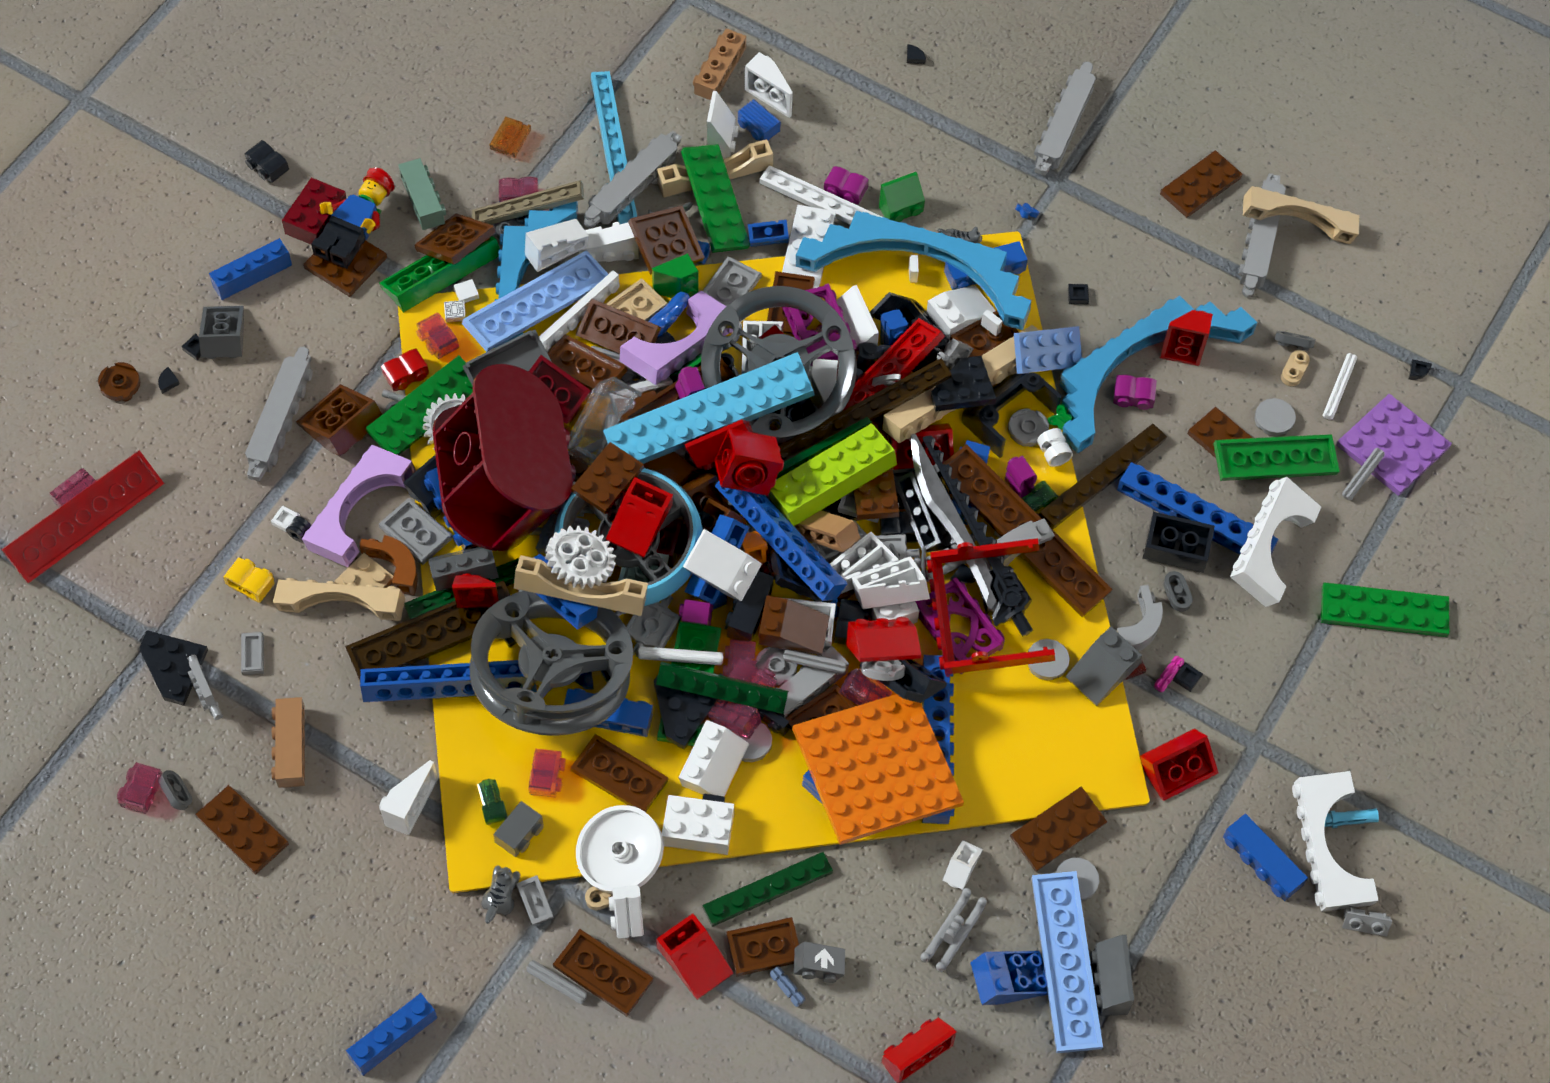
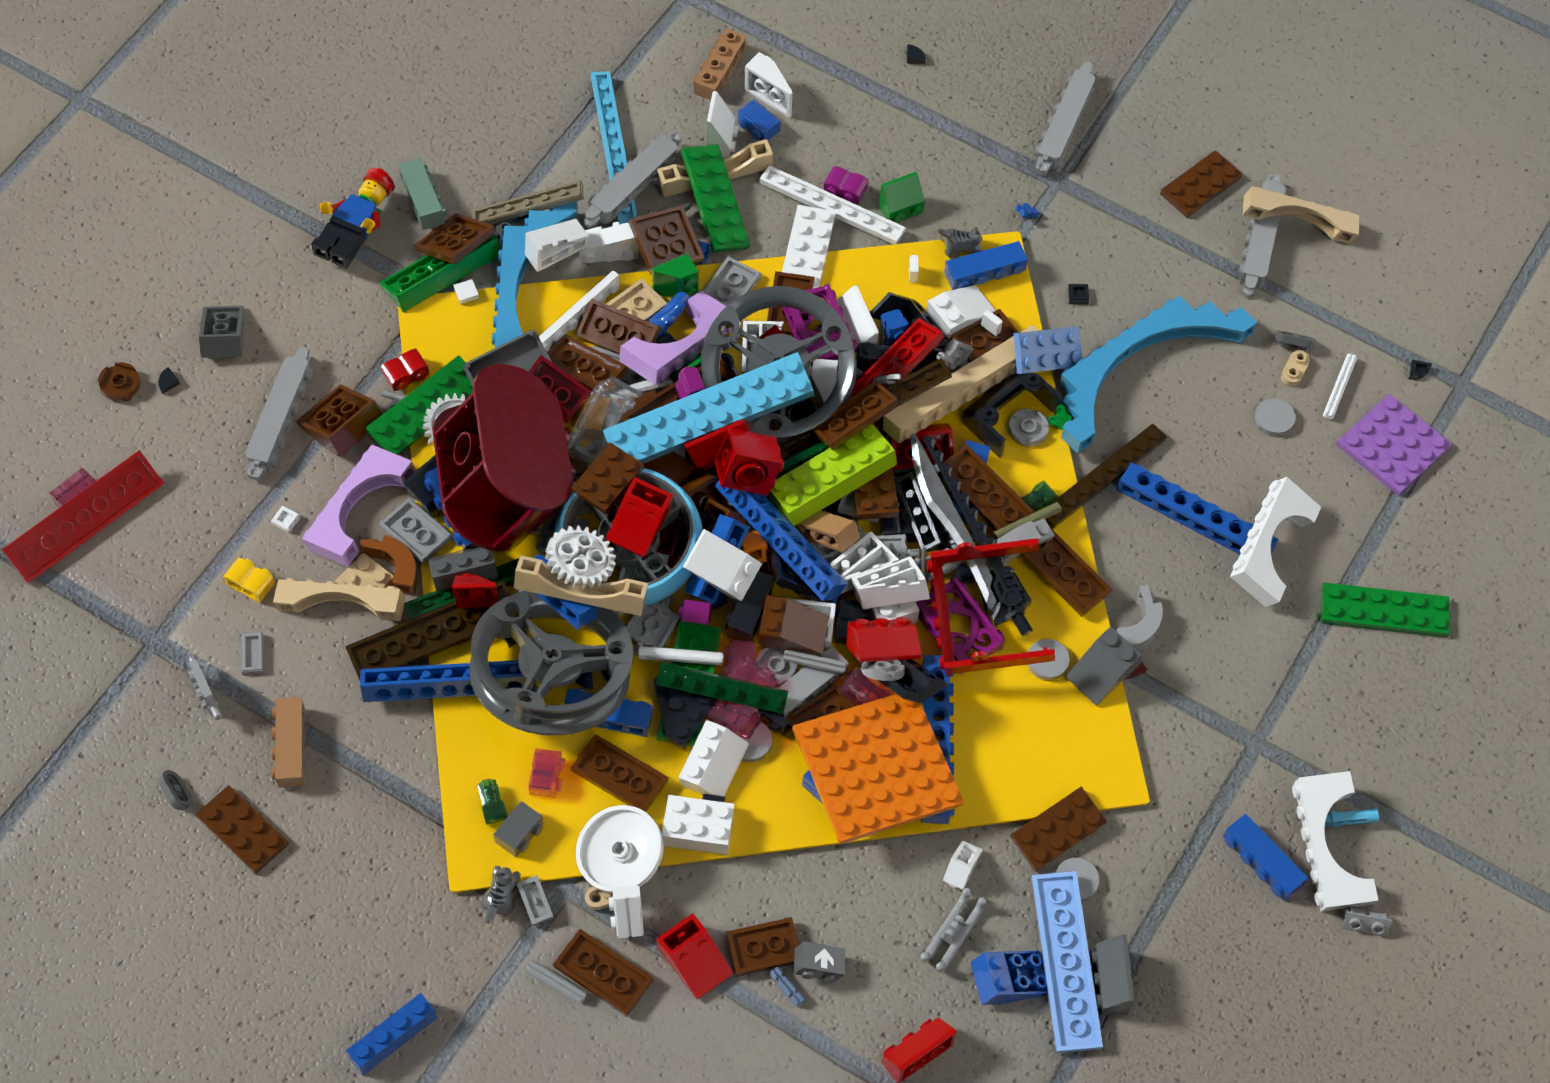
clear pink brick [117,762,162,814] -> none
black plate [139,630,208,706] -> none
black tile [181,333,201,360] -> none
blue brick [209,238,292,300] -> none
black brick [244,140,289,183] -> none
dark red brick [282,177,347,245] -> none
black wheel [286,516,312,542] -> none
reddish brown plate [303,240,388,297] -> none
white slope [379,760,438,835] -> none
clear pink brick [416,312,459,359] -> none
white tile [444,300,466,322] -> none
light blue plate [462,250,608,352] -> none
clear orange plate [489,117,531,158] -> none
clear pink brick [499,177,539,202] -> none
dark green plate [702,852,833,927] -> none
blue brick [748,219,789,247] -> none
dark azure arch [796,211,1031,330] -> none
black plate [931,356,996,412] -> none
magenta brick [1004,456,1037,499] -> none
white wheel [1037,428,1073,467] -> none
magenta brick [1113,375,1157,410] -> none
red slope [1140,728,1219,801] -> none
black brick [1142,511,1215,573] -> none
dark pink axle [1154,656,1184,692] -> none
red slope [1160,310,1213,366] -> none
dark grey plate [1163,571,1193,612] -> none
black tile [1173,662,1203,692] -> none
reddish brown plate [1187,407,1252,458] -> none
green plate [1213,434,1340,481] -> none
light grey axle [1342,448,1385,500] -> none
none -> reddish brown plate [811,381,900,451]
none -> olive piece [993,502,1061,540]

